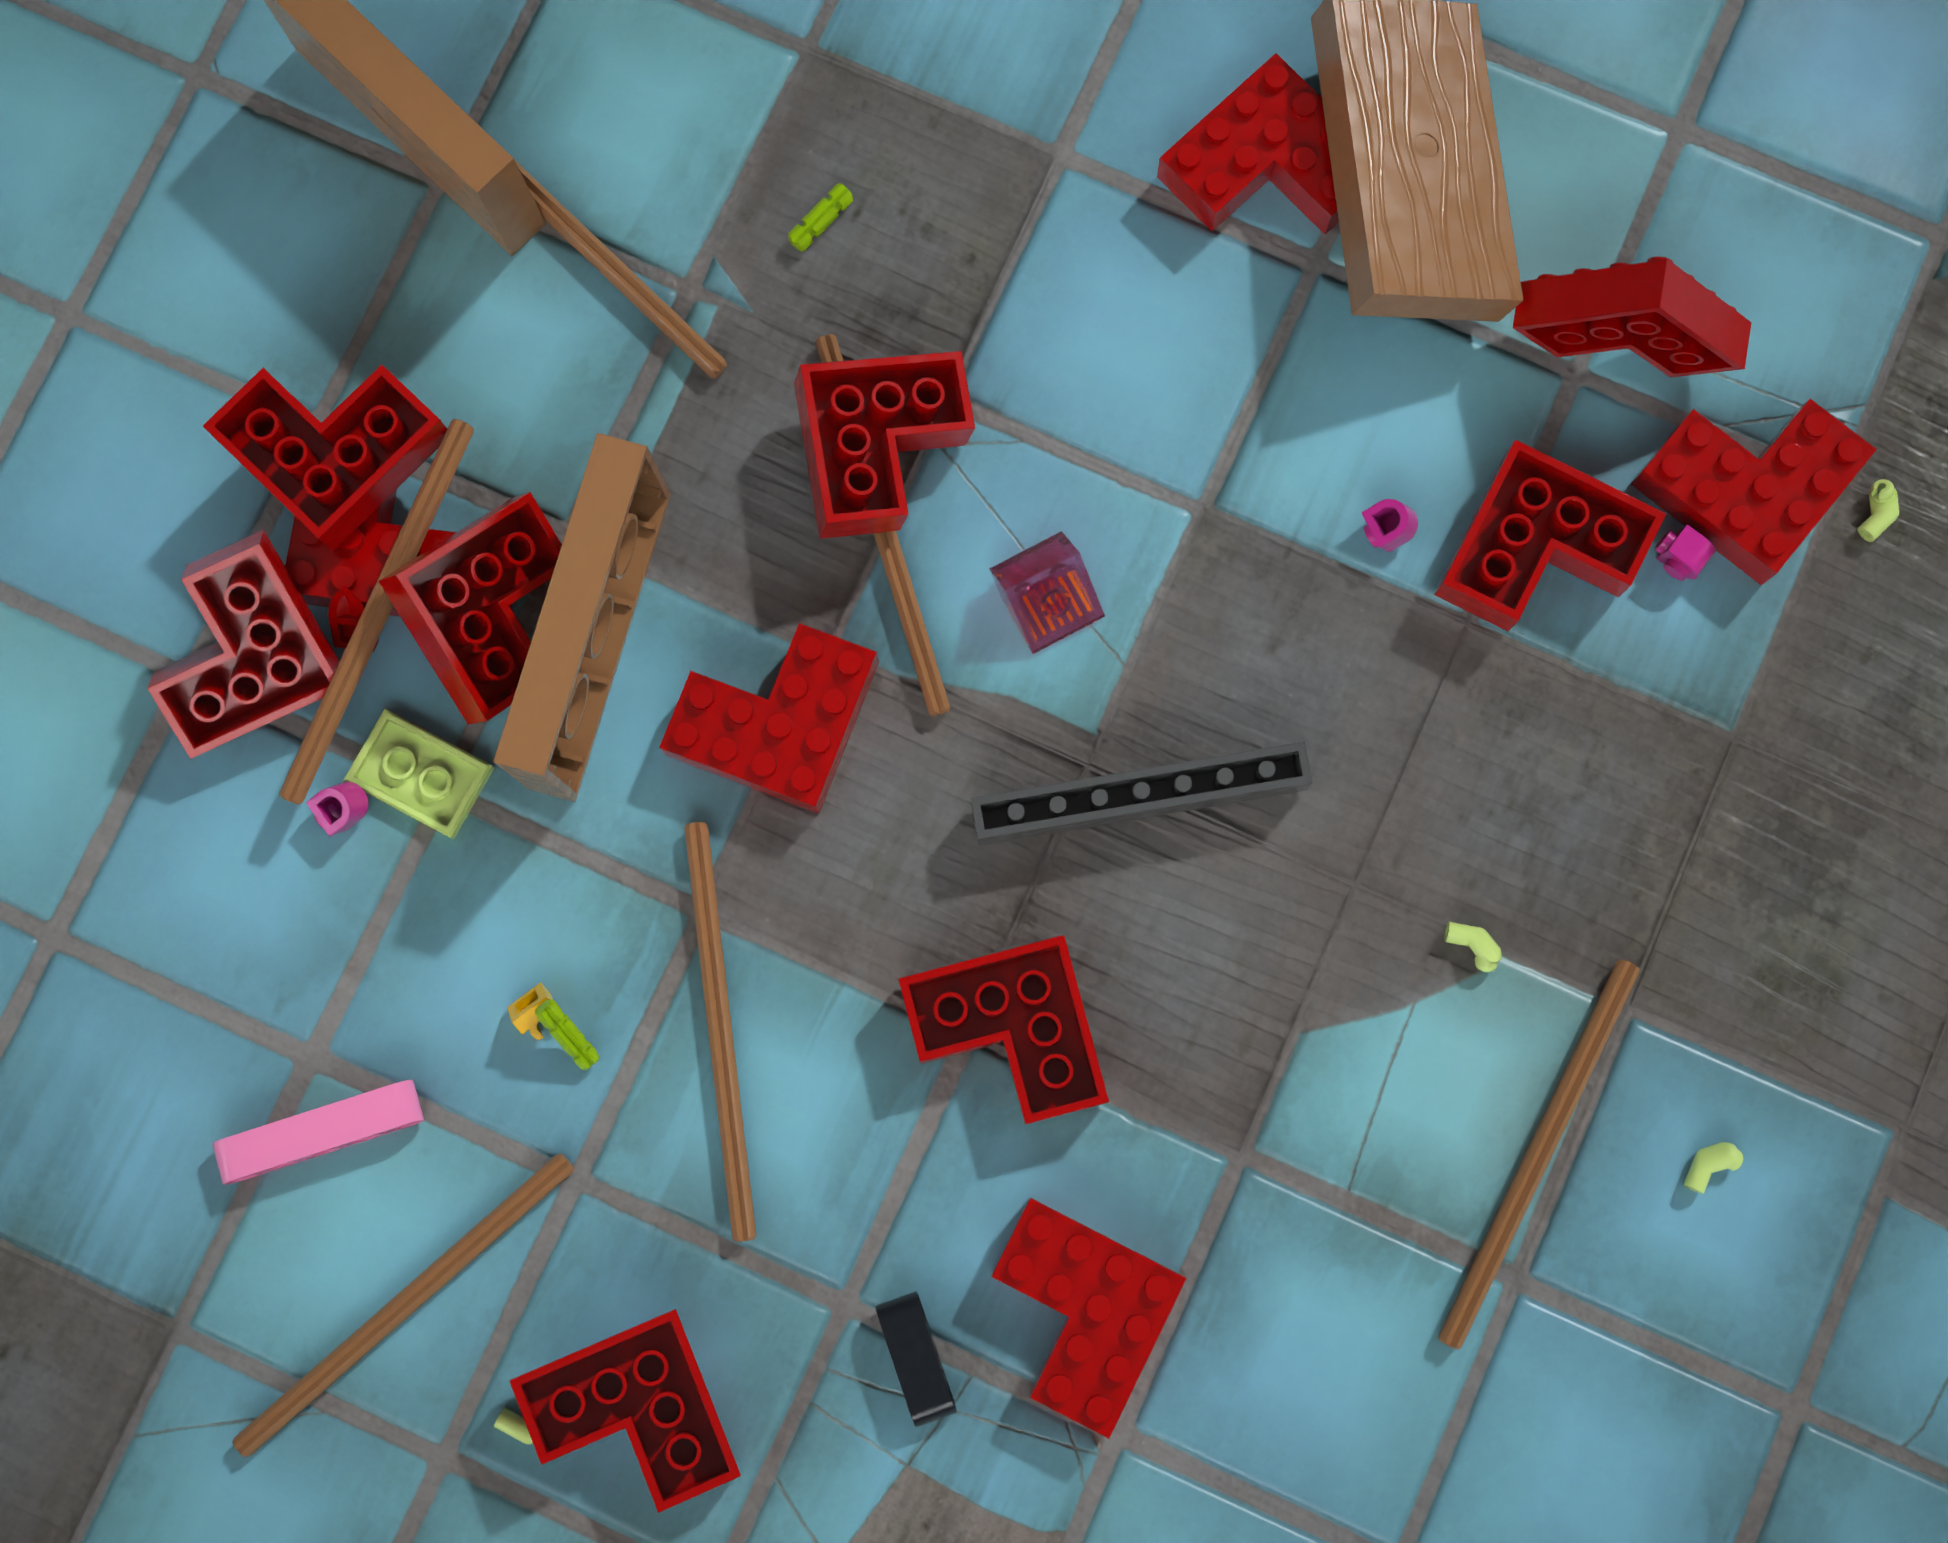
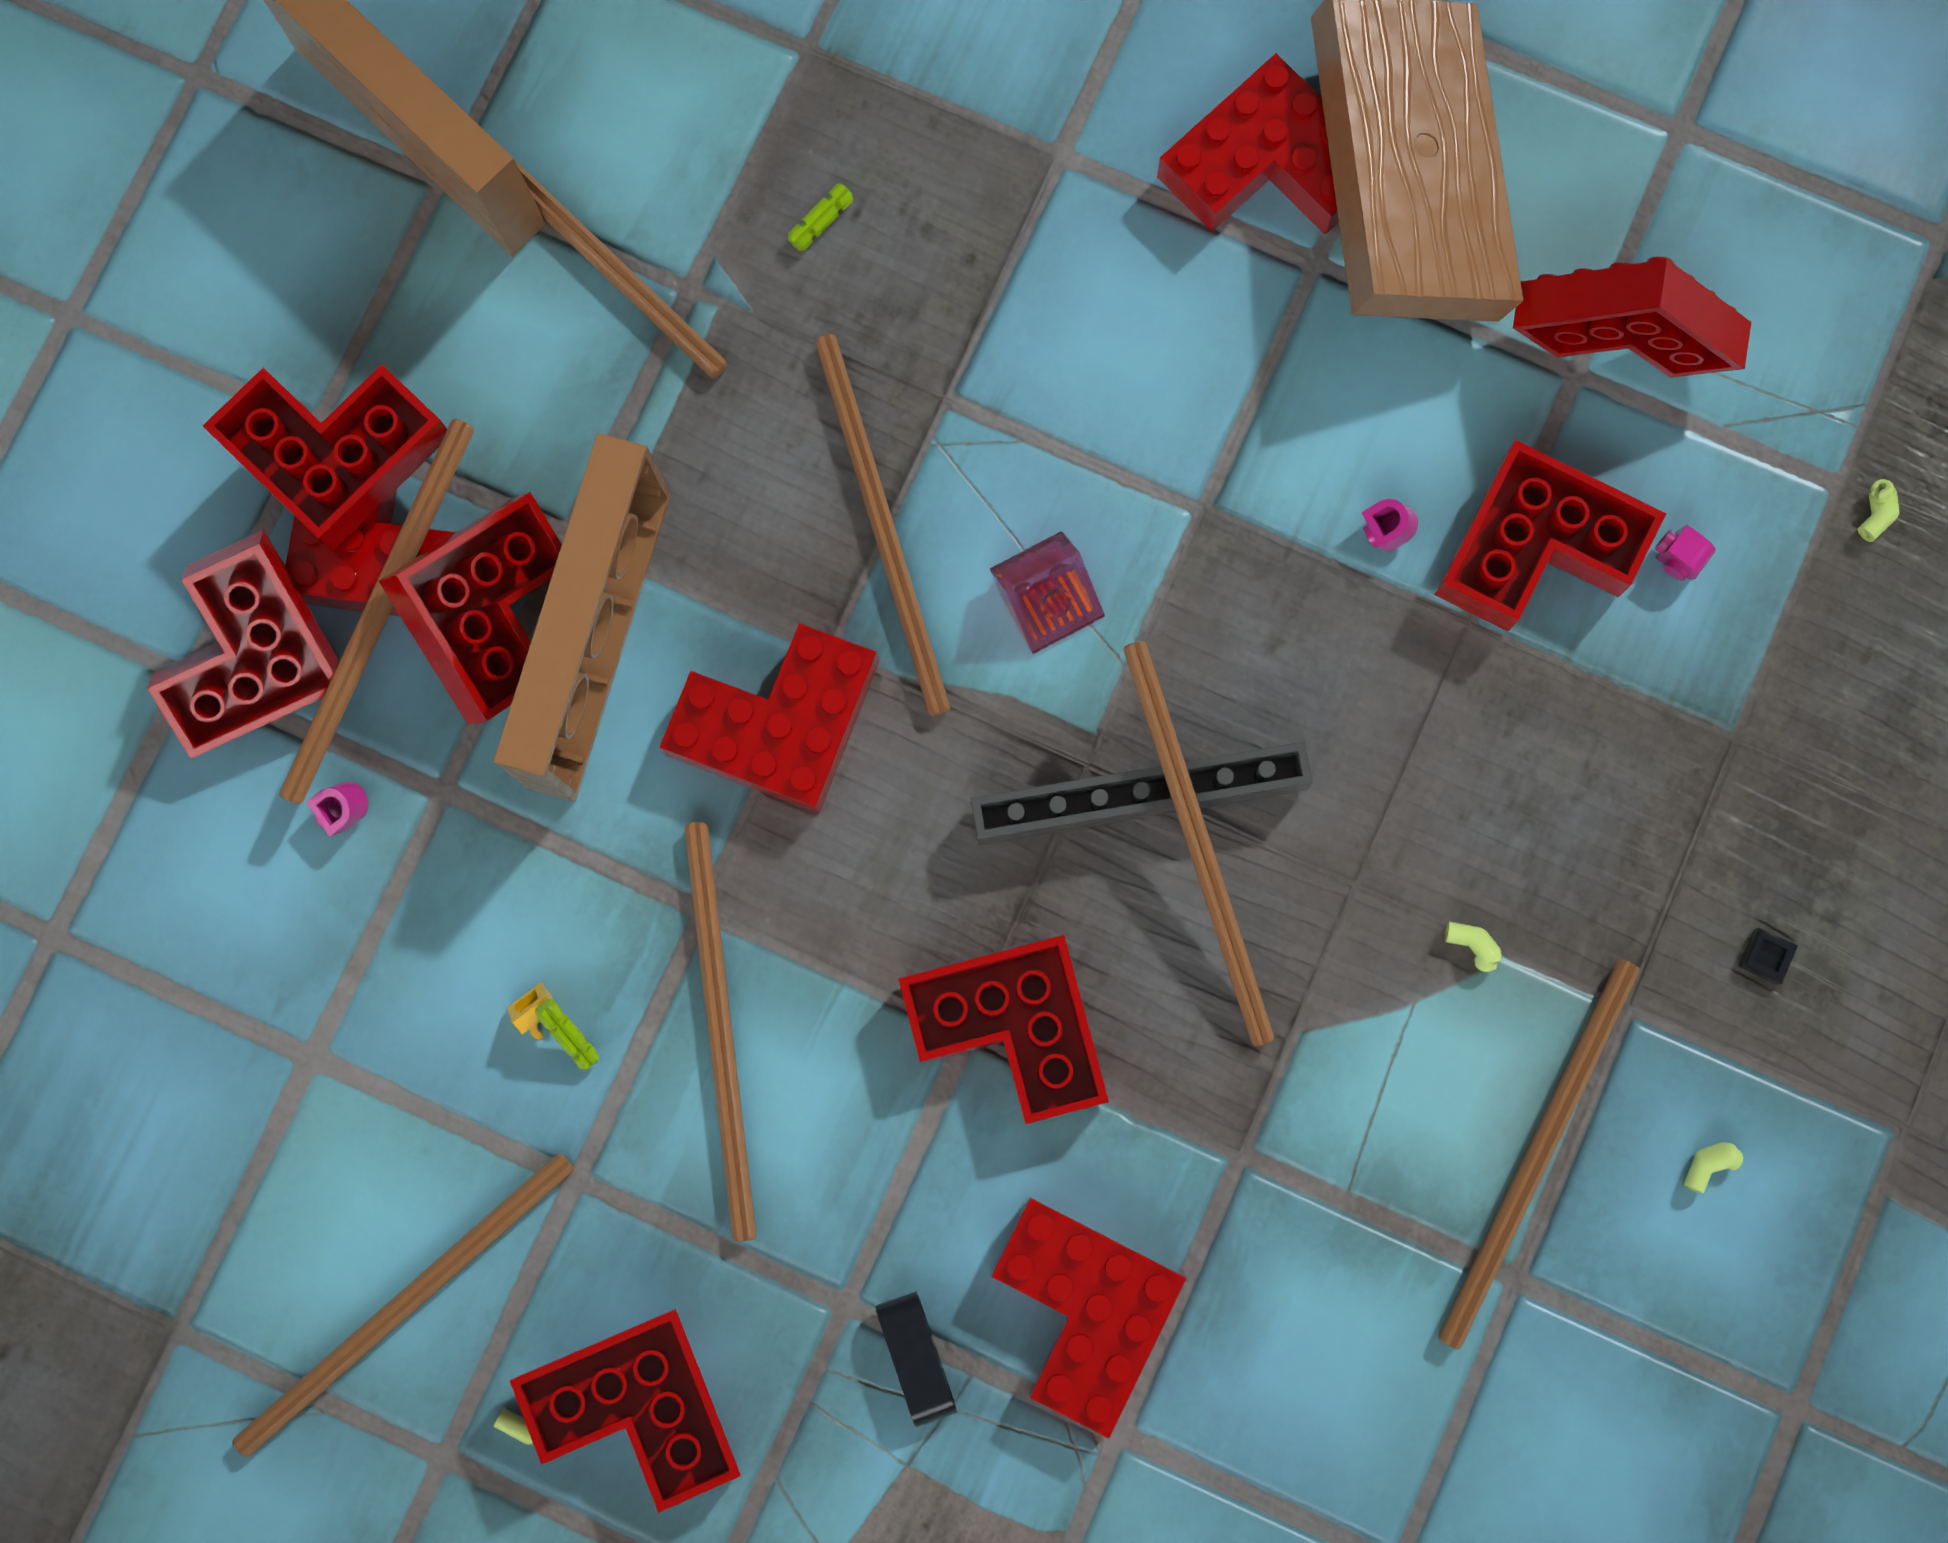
bright pink beam [212,1079,425,1185] -> none
red plate [328,586,379,652] -> none
yellowish green tile [343,709,495,840] -> none
red brick [794,351,975,539] -> none
red brick [1631,399,1877,585] -> none
none -> medium nougat axle [1124,641,1274,1046]
none -> black tile [1738,928,1798,985]

